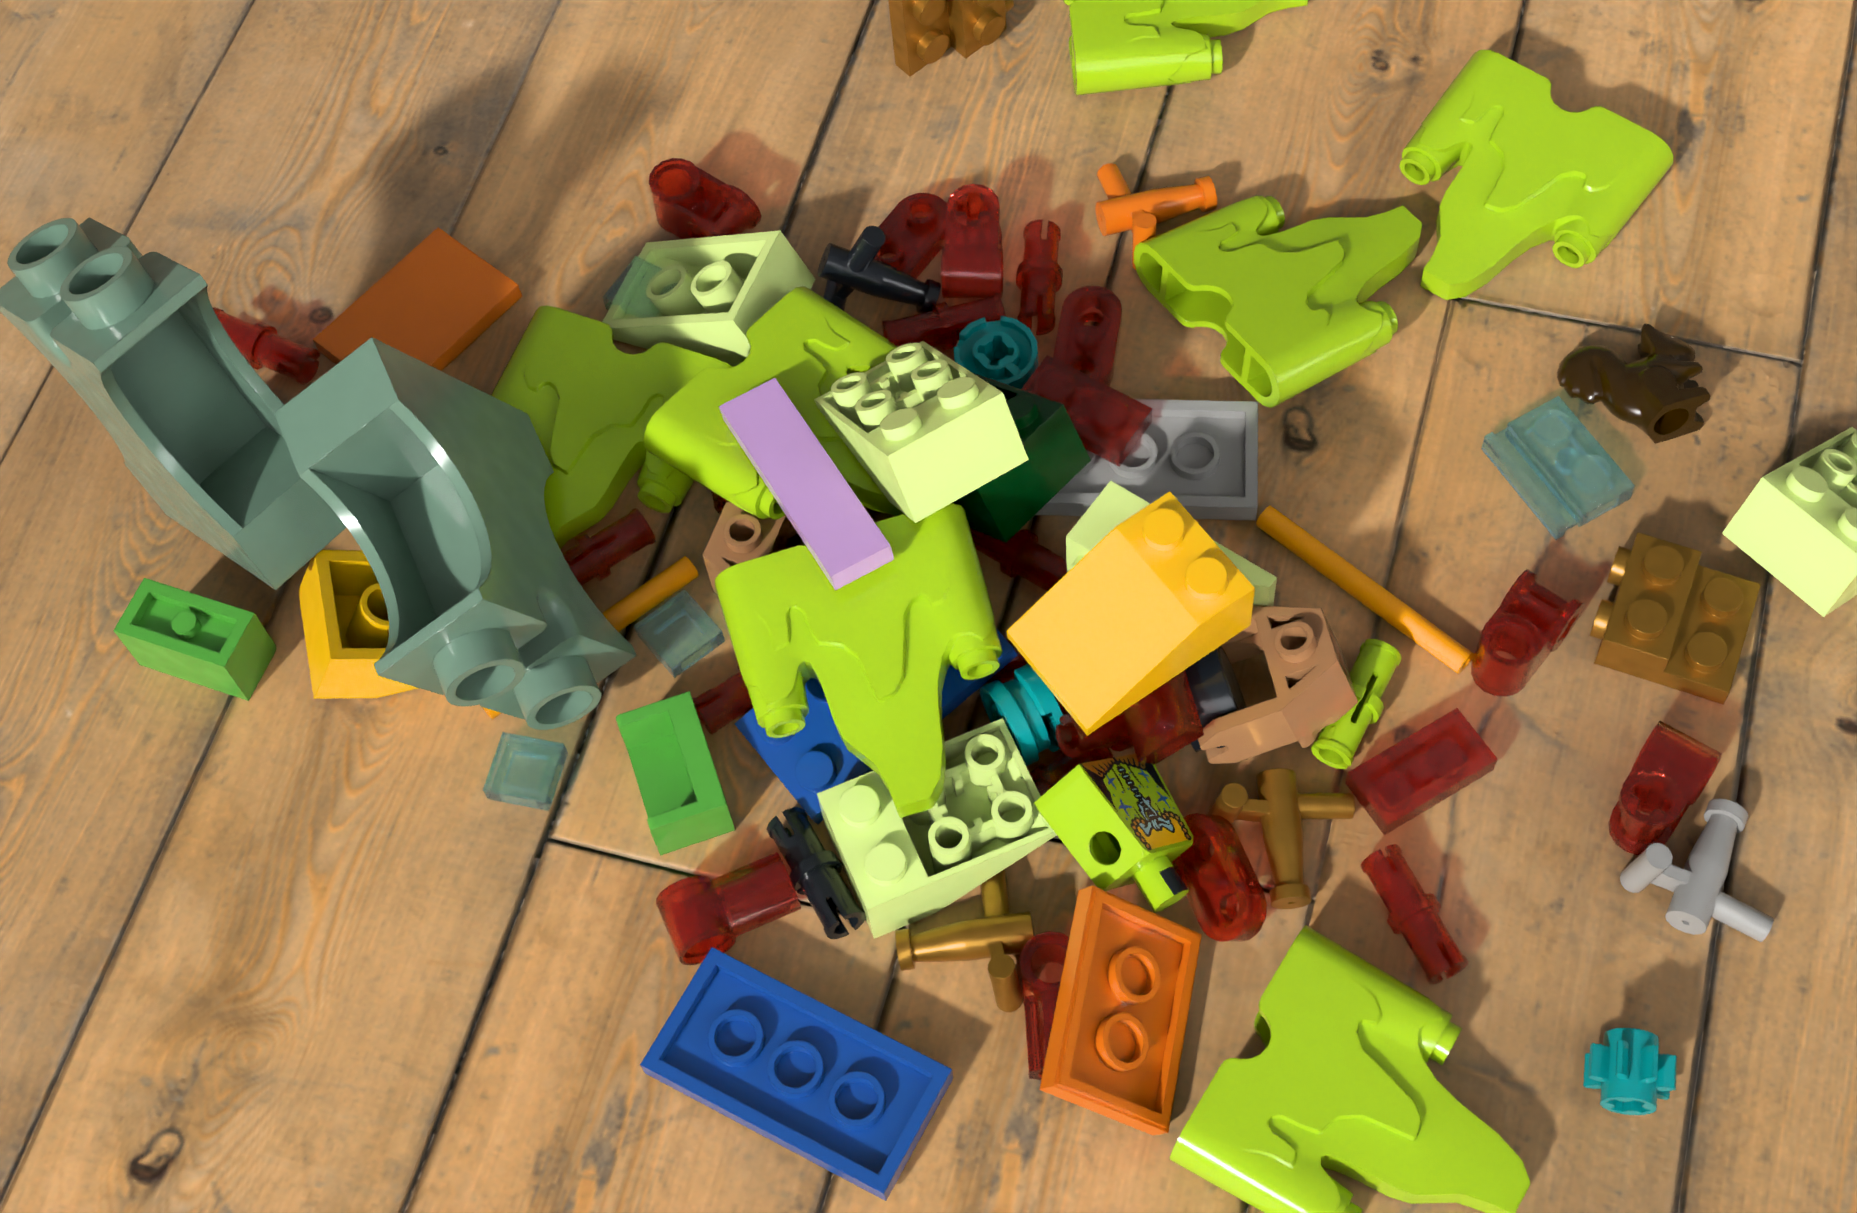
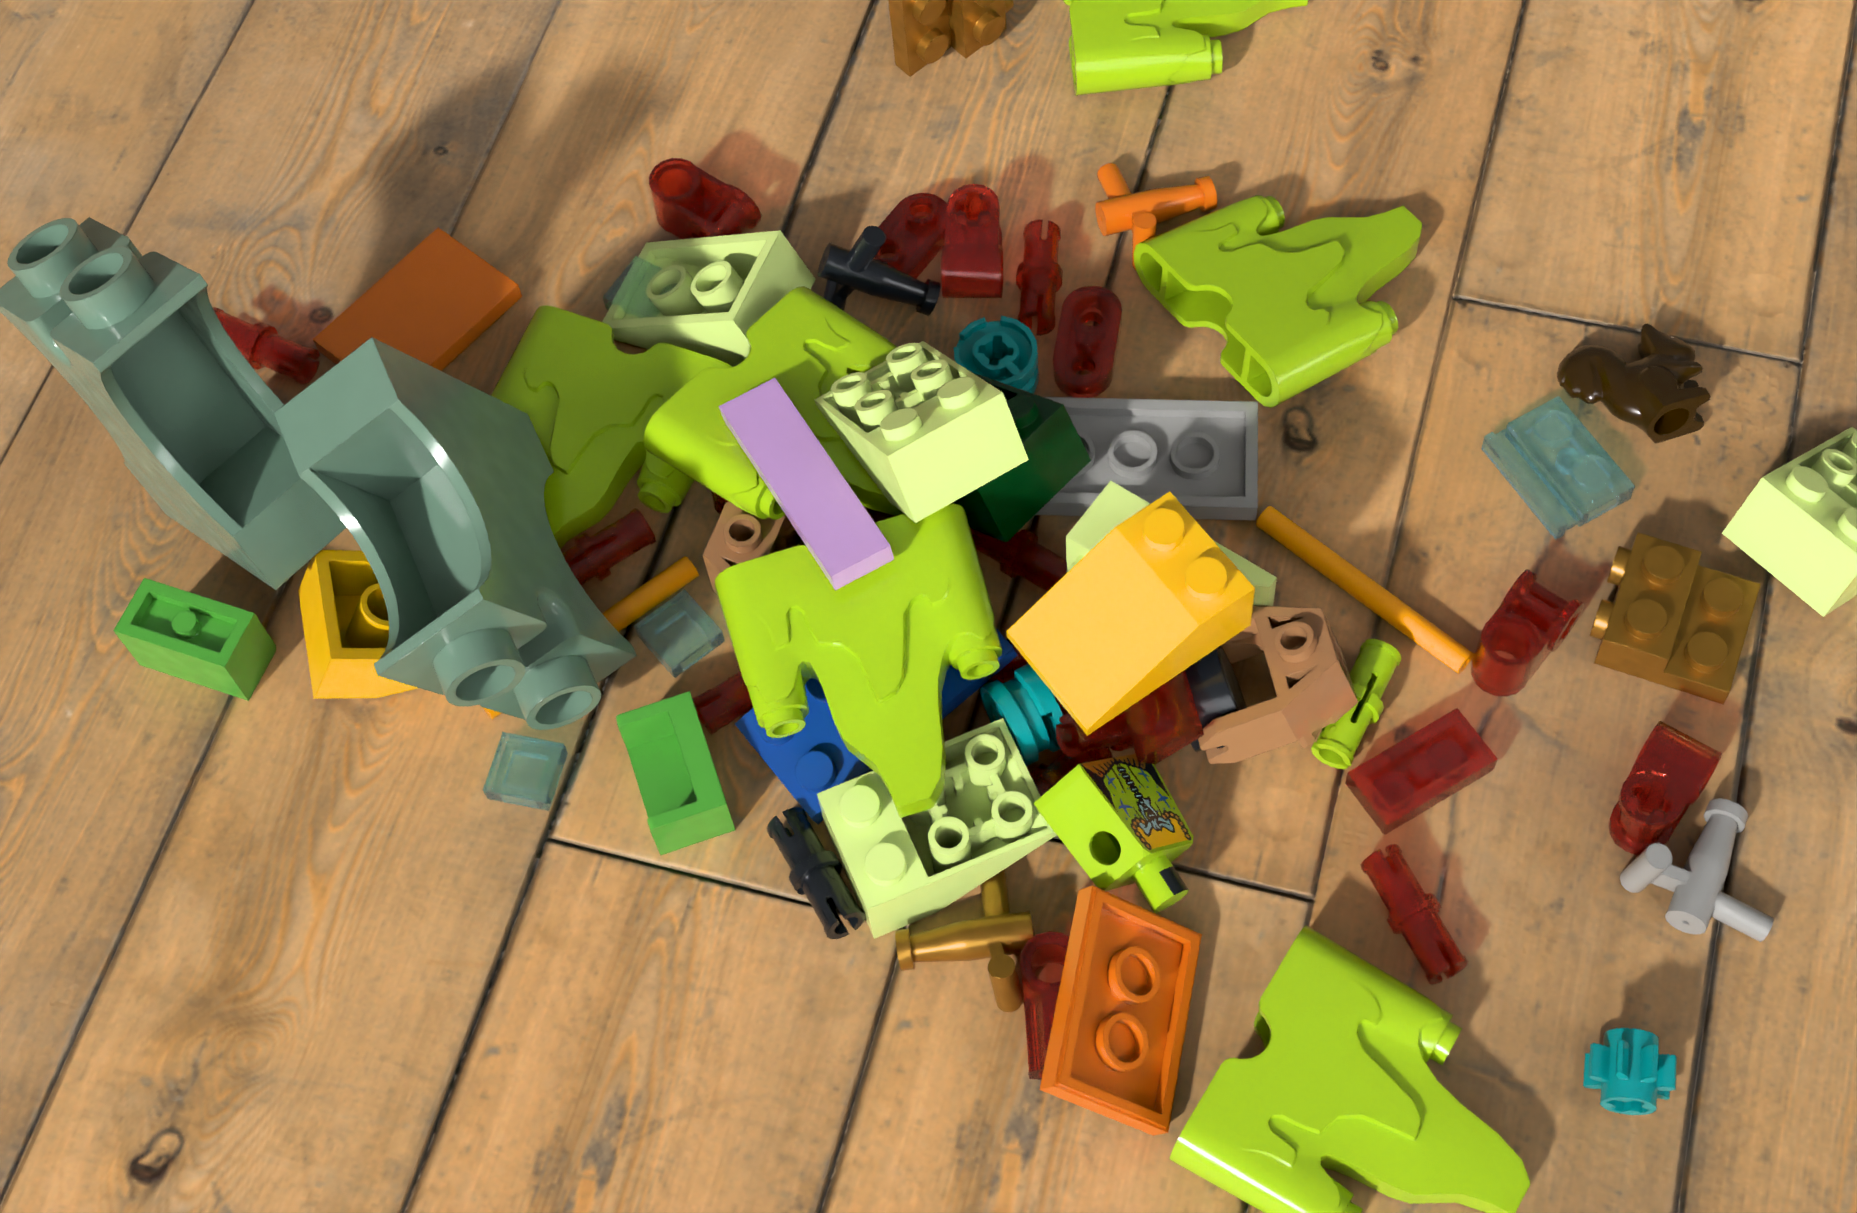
blue plate [640,947,954,1201] -> none
clear red piece [656,852,801,965] -> none
clear red pin [882,294,1006,350] -> none
clear red plate [1021,355,1152,467] -> none
clear red plate [1172,813,1267,942] -> none
pearl gold piece [1207,768,1355,909] -> none
lime rock [1399,50,1674,300] -> none

